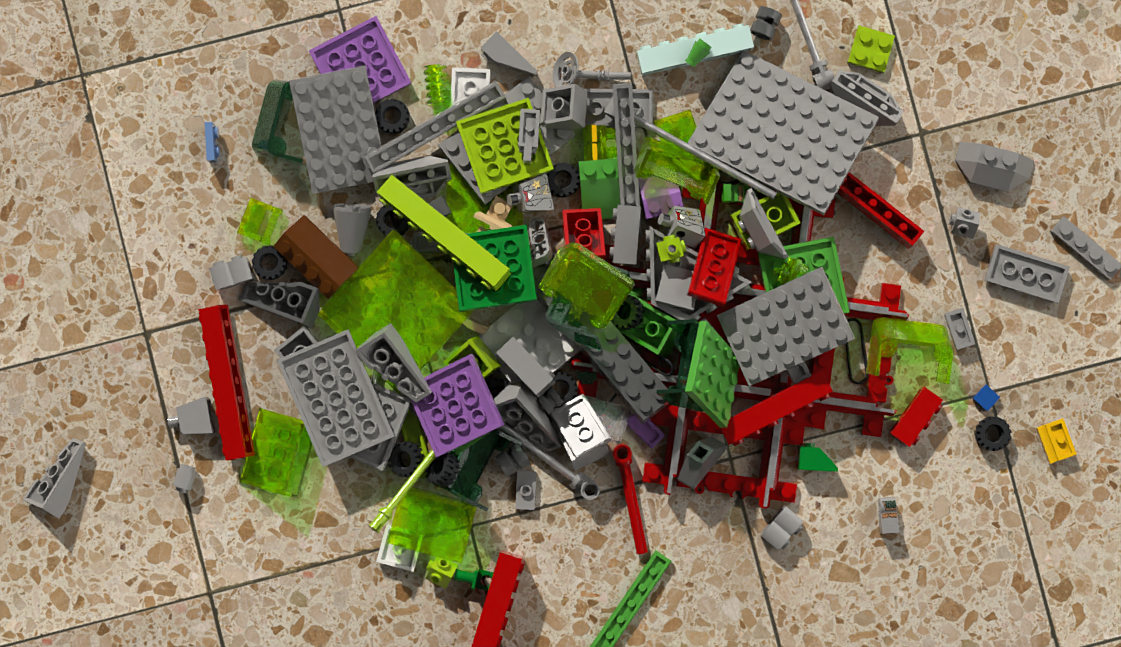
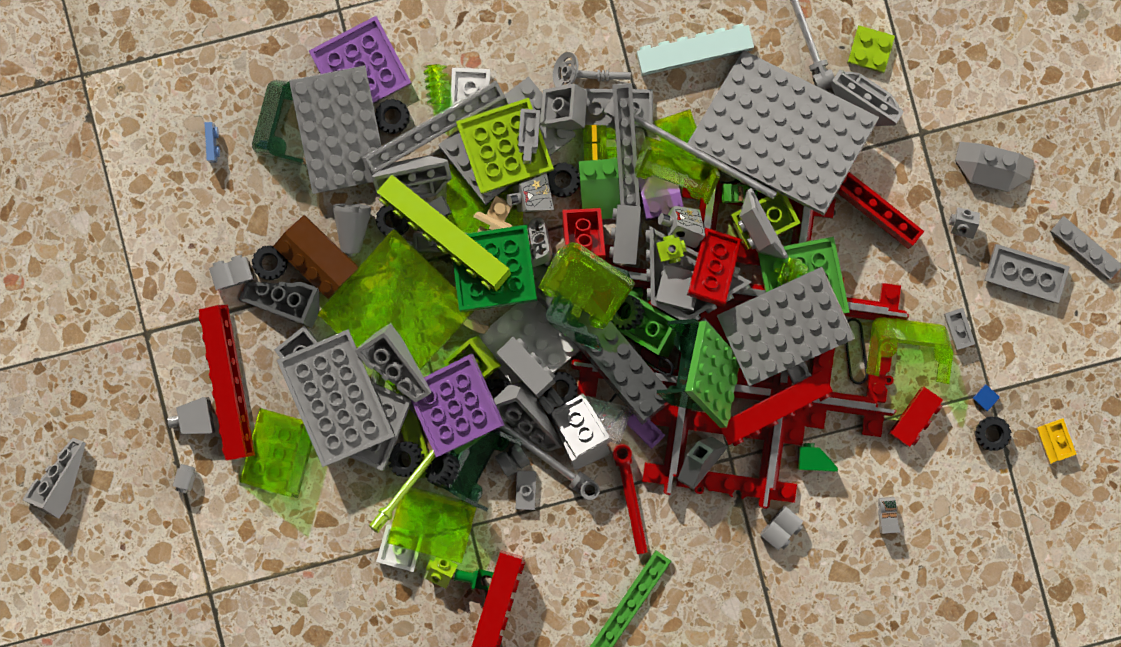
clear neon green plate [237,198,283,246] -> none
light grey slope [481,31,538,77] -> none
clear green plate [577,371,598,384] -> none
bright green cone [685,38,712,68] -> none
dark grey wheel [750,6,782,41] -> none

